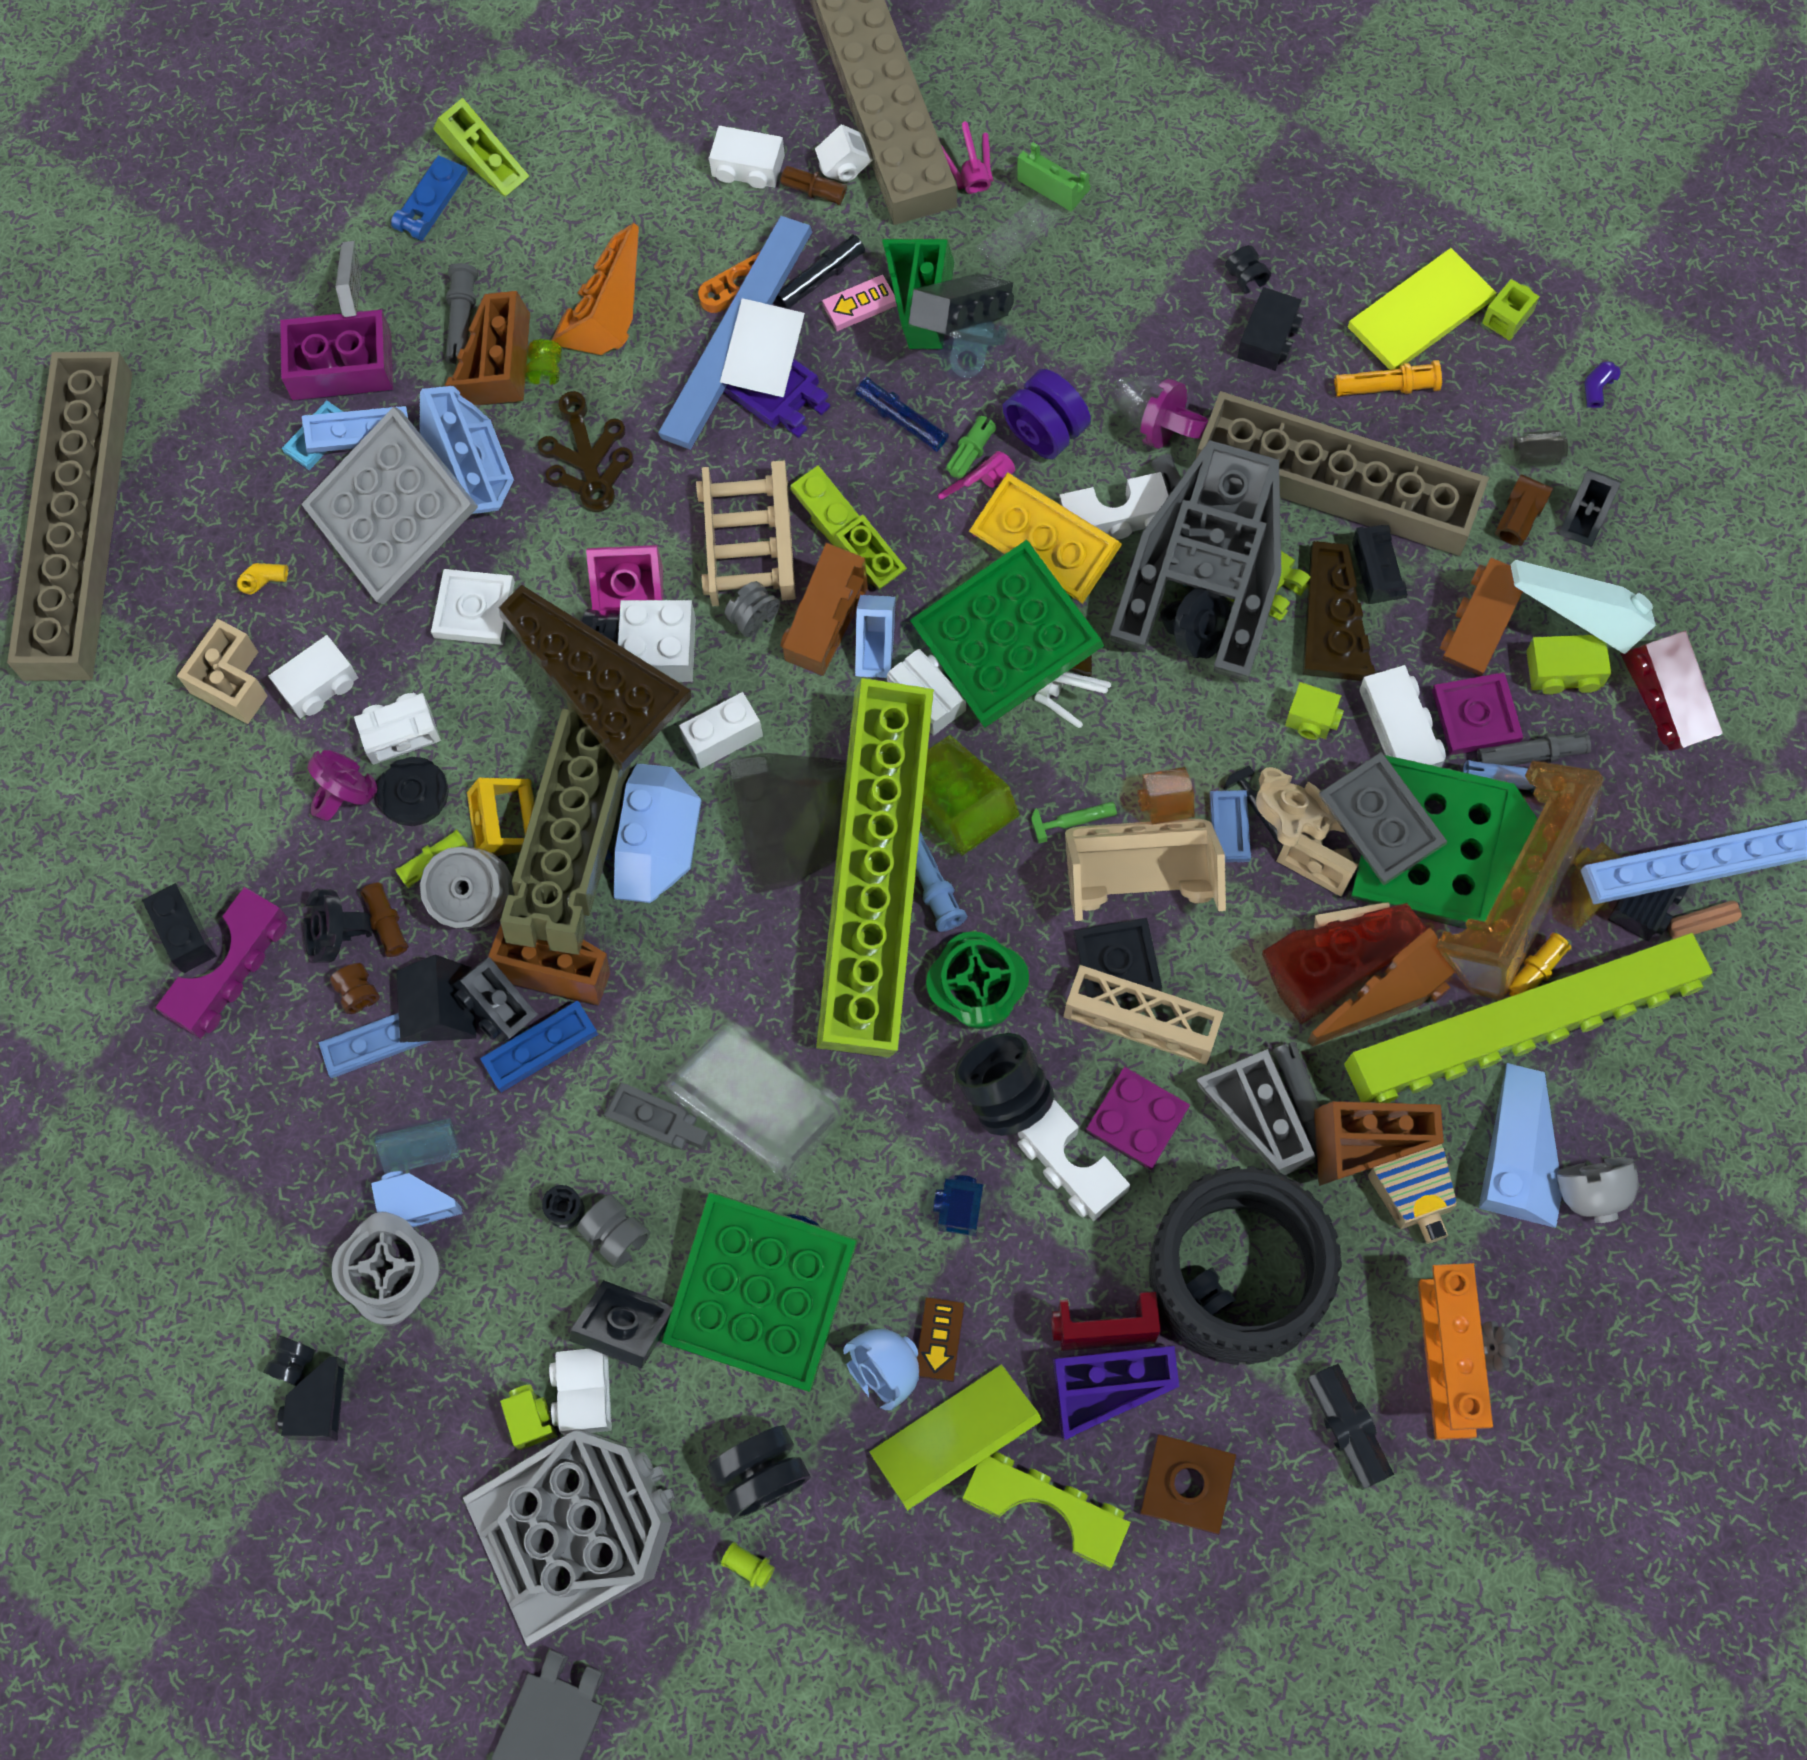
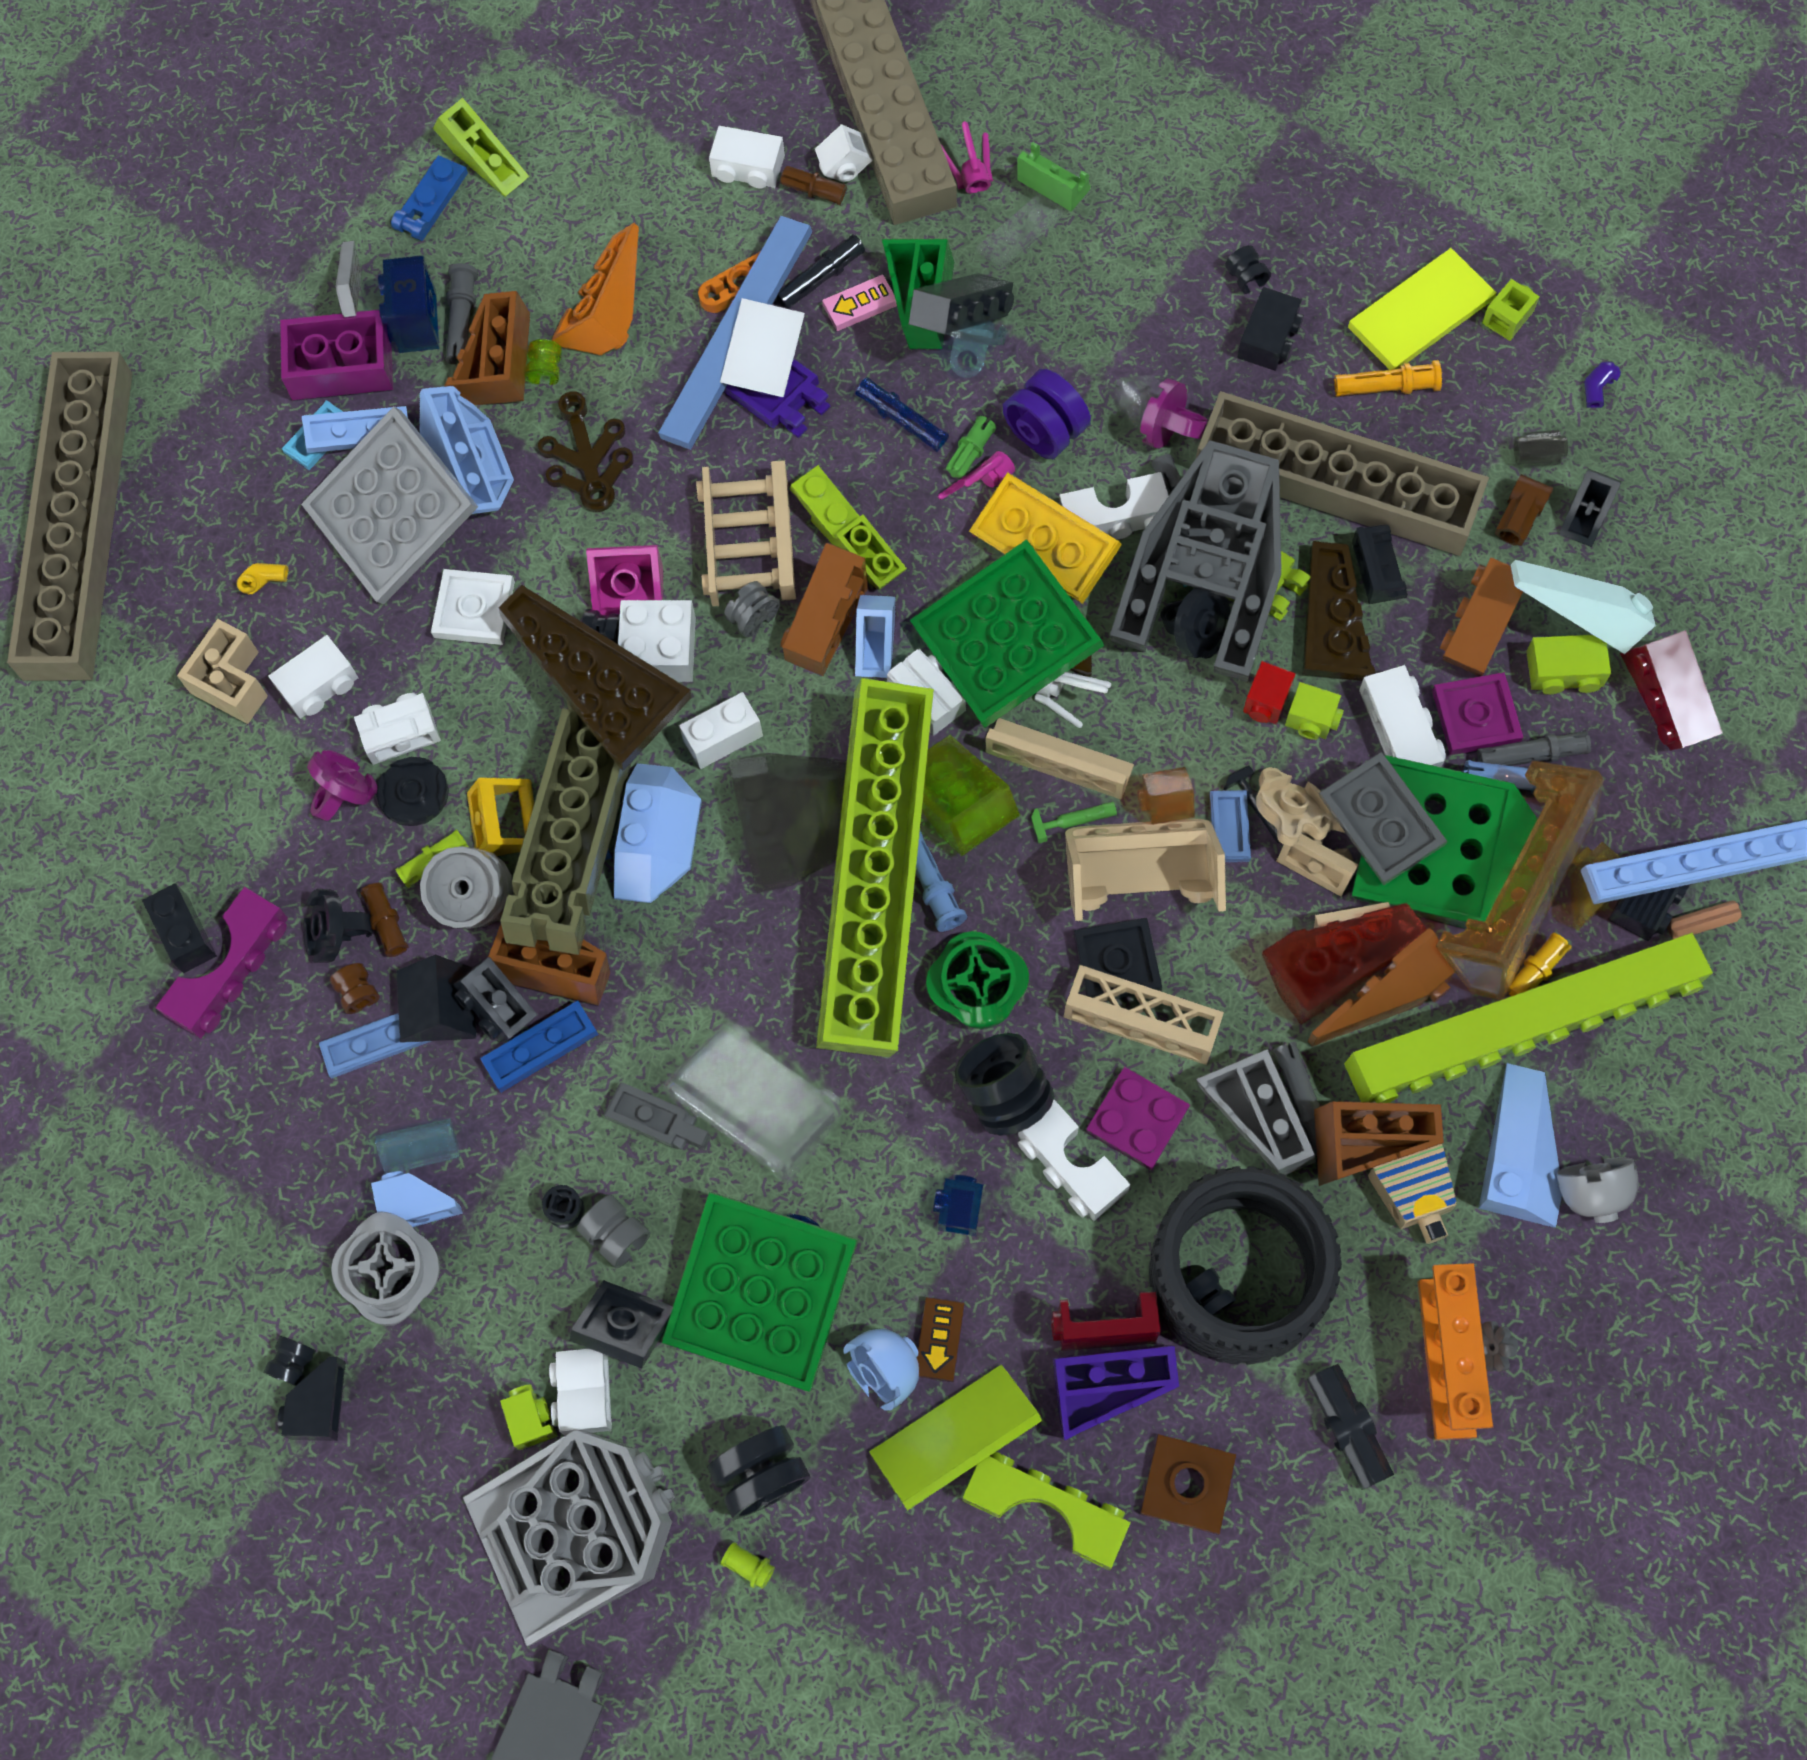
none -> clear blue brick [378,255,440,353]
none -> tan fence [986,718,1134,799]
none -> red brick [1243,661,1296,725]

